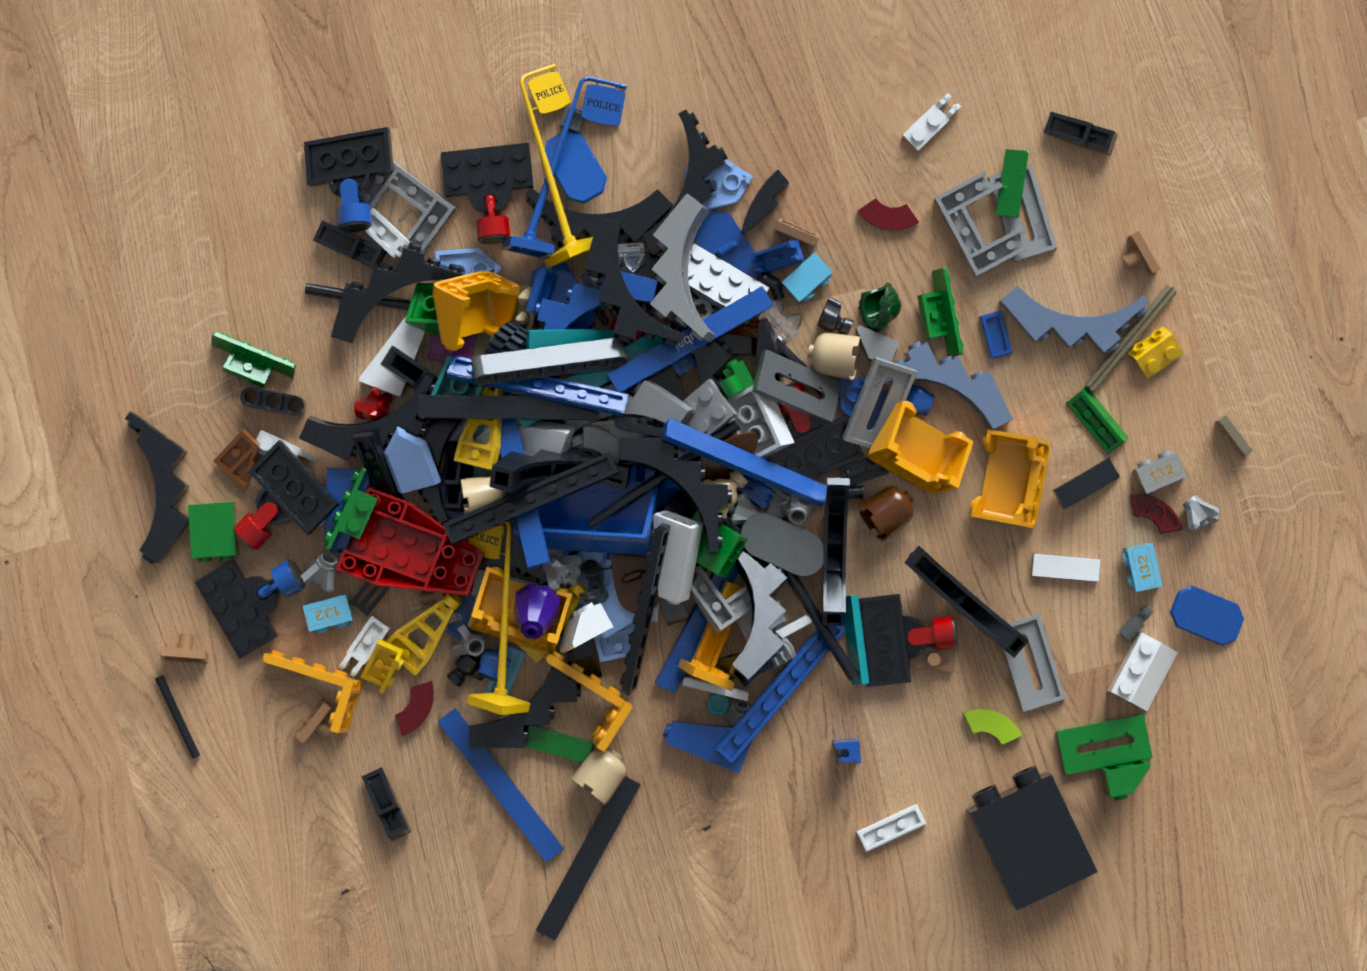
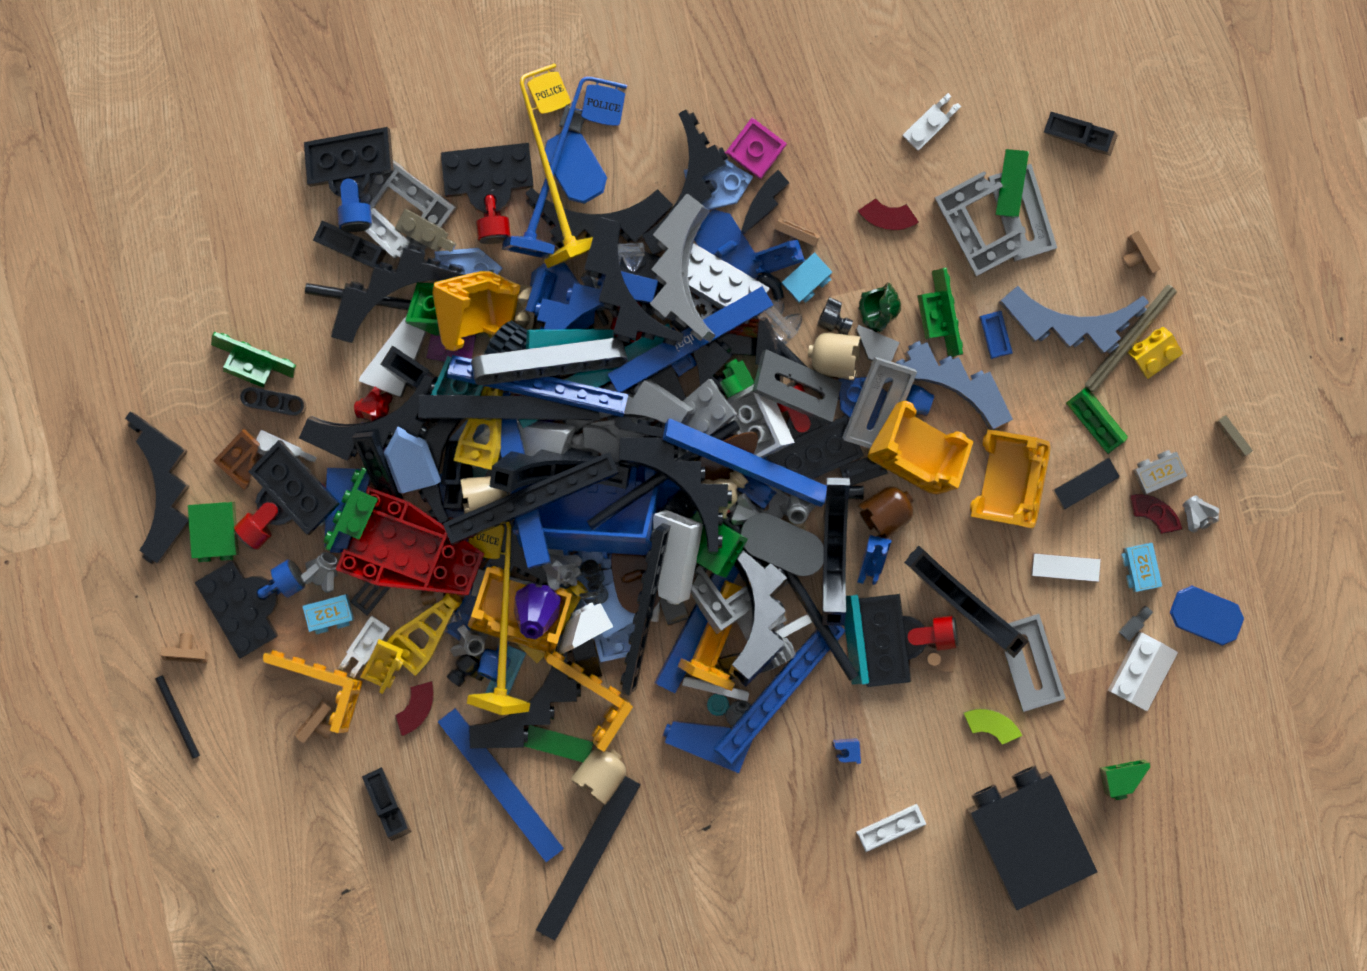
green piece [1056,714,1153,775] -> none
none -> dark tan hinge [395,209,456,252]
none -> dark pink plate [726,117,787,180]
none -> blue hinge [857,535,891,585]

